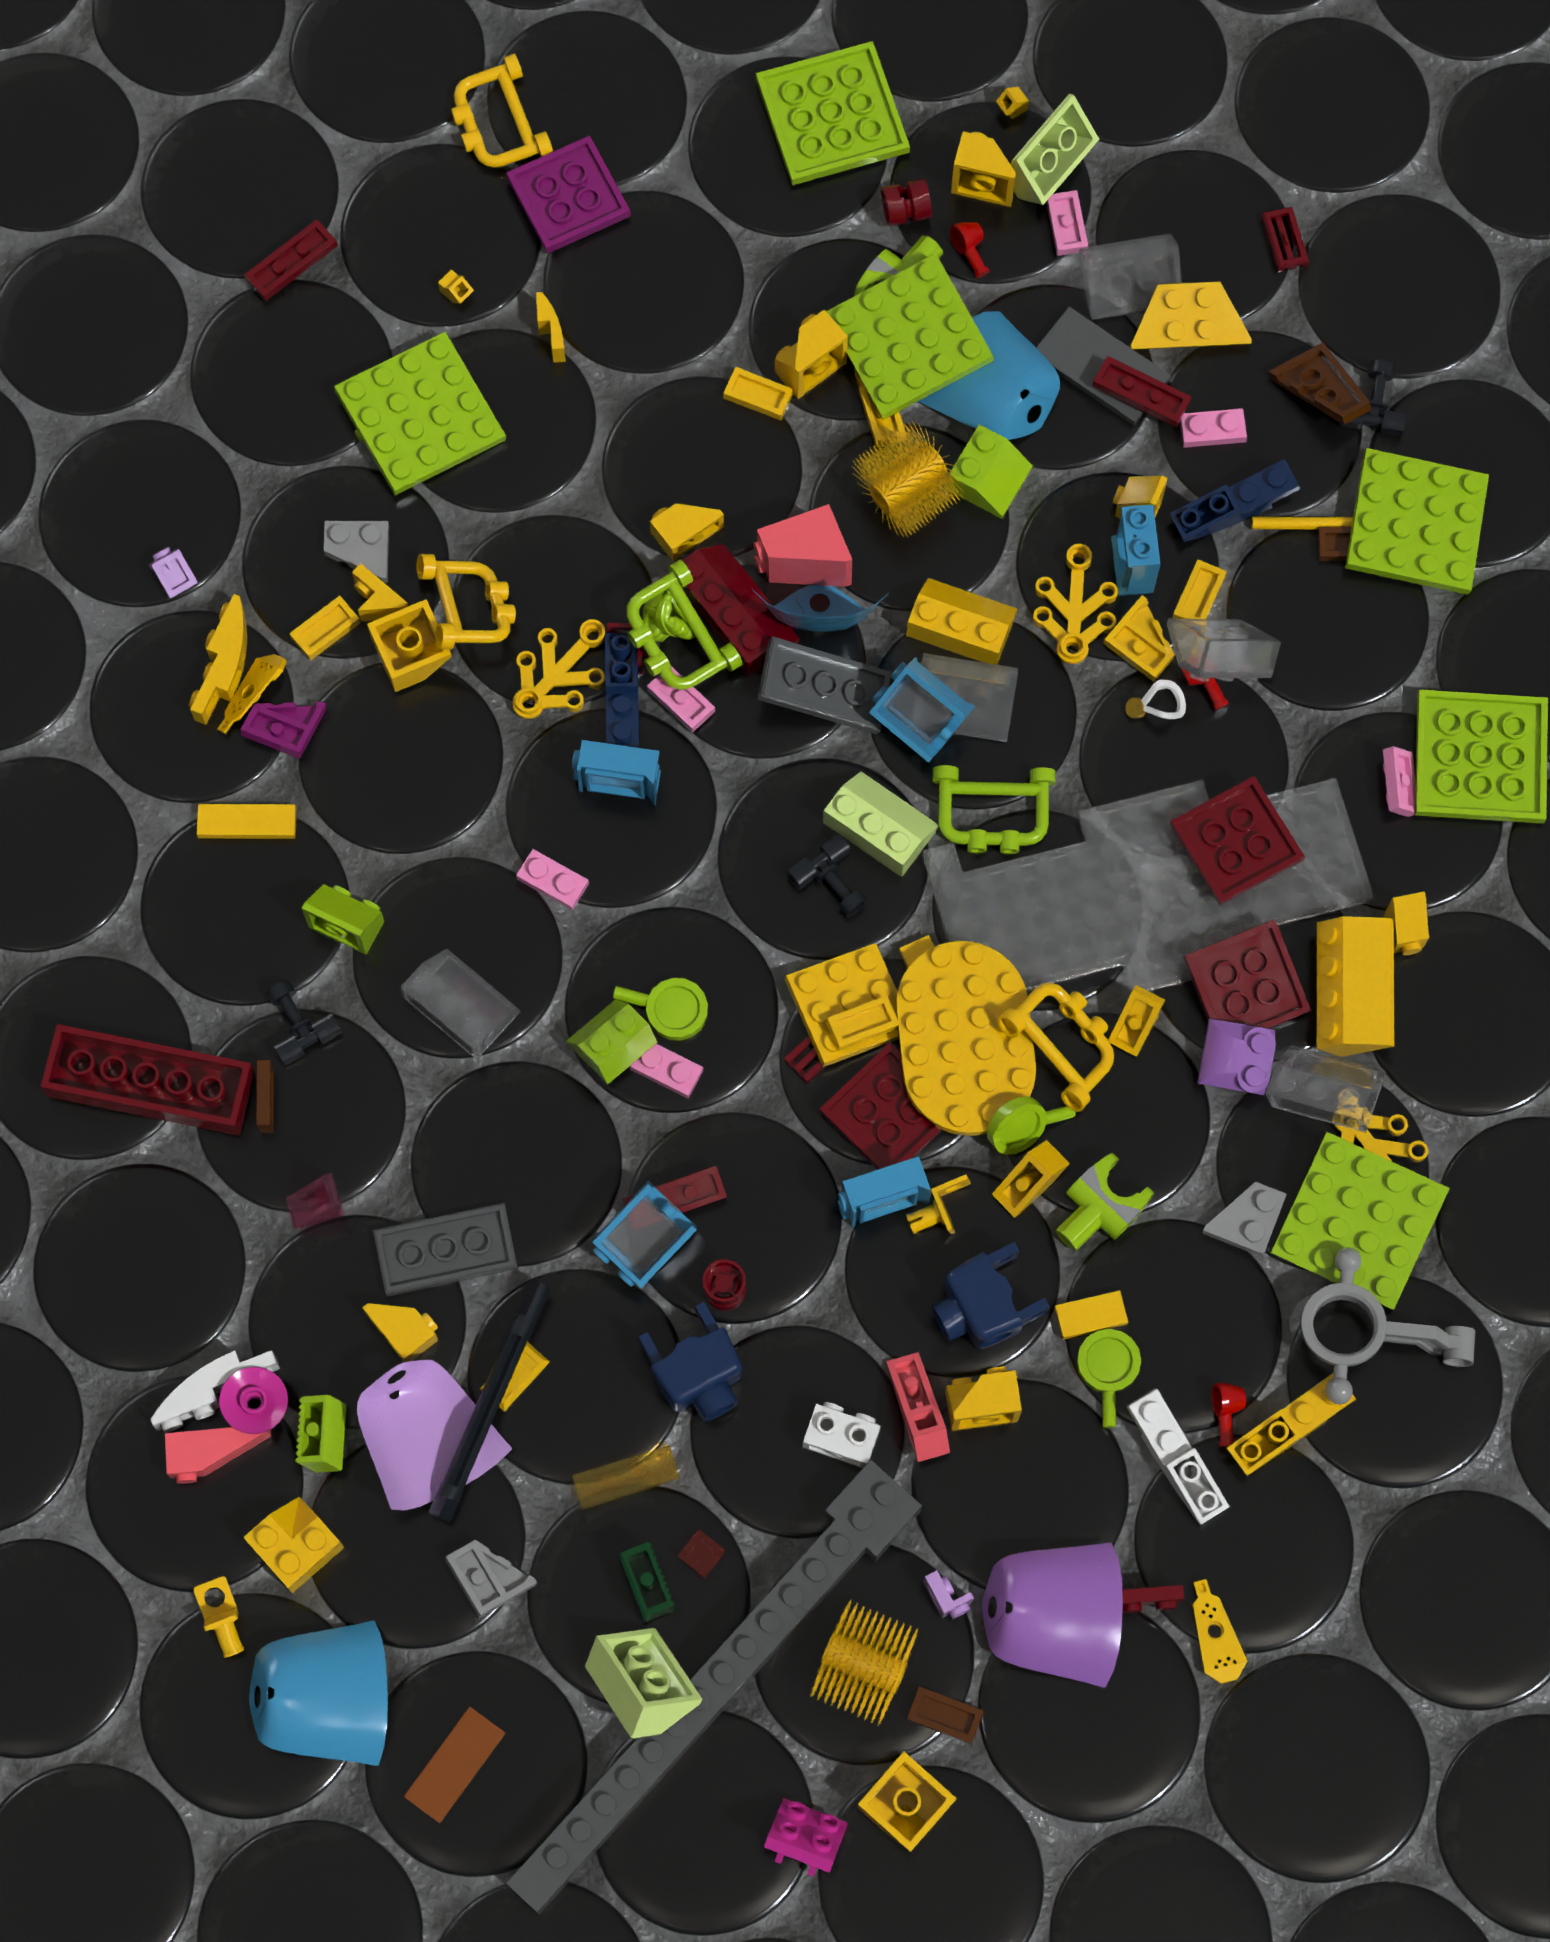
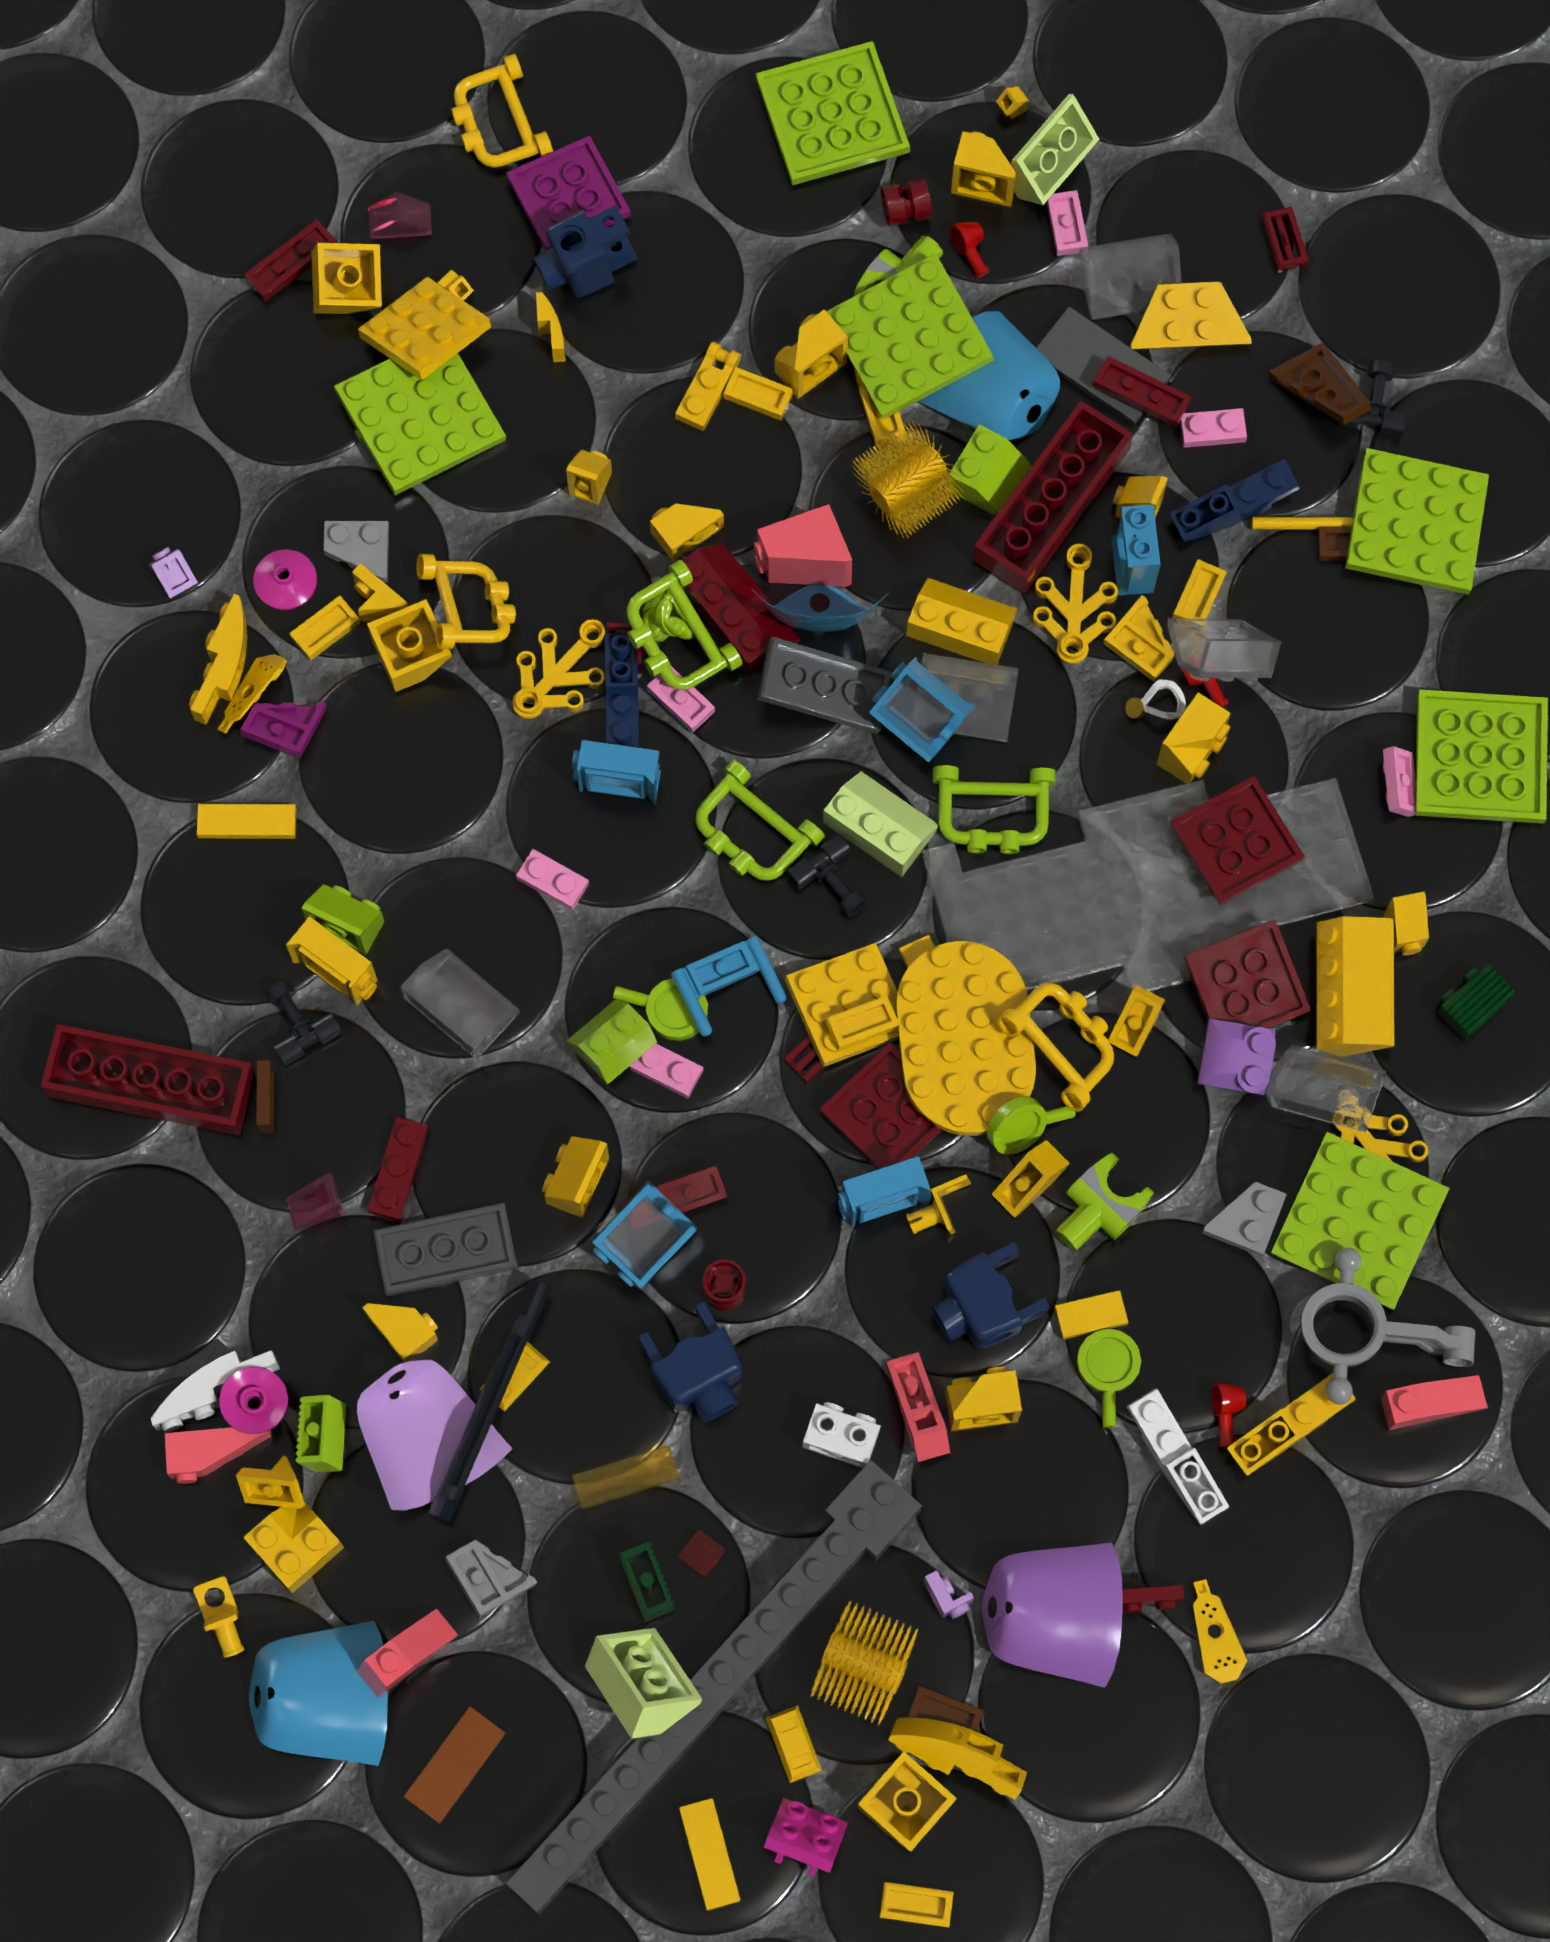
none -> yellow slope [236,1455,305,1509]
none -> dark pink dish [253,550,317,610]
none -> yellow window [286,916,378,1005]
none -> yellow slope [312,243,382,314]
none -> coral slope [357,1609,458,1698]
none -> yellow plate [358,277,491,380]
none -> dark red plate [367,1117,429,1222]
none -> clear pink slope [368,192,432,239]
none -> dark blue piece [533,205,638,298]
none -> yellow slope [542,1136,609,1219]
none -> yellow slope [566,450,612,505]
none -> dark azure plate [671,936,787,1036]
none -> yellow plate [675,341,742,431]
none -> yellow tile [679,1798,741,1911]
none -> lime bar [695,759,825,881]
none -> yellow tile [765,1705,822,1783]
none -> yellow tile [880,1882,954,1928]
none -> yellow slope [888,1717,1027,1800]
none -> dark red brick [972,401,1133,594]
none -> yellow slope [1157,693,1231,785]
none -> coral slope [1381,1375,1488,1430]
none -> dark green brick [1437,964,1515,1041]

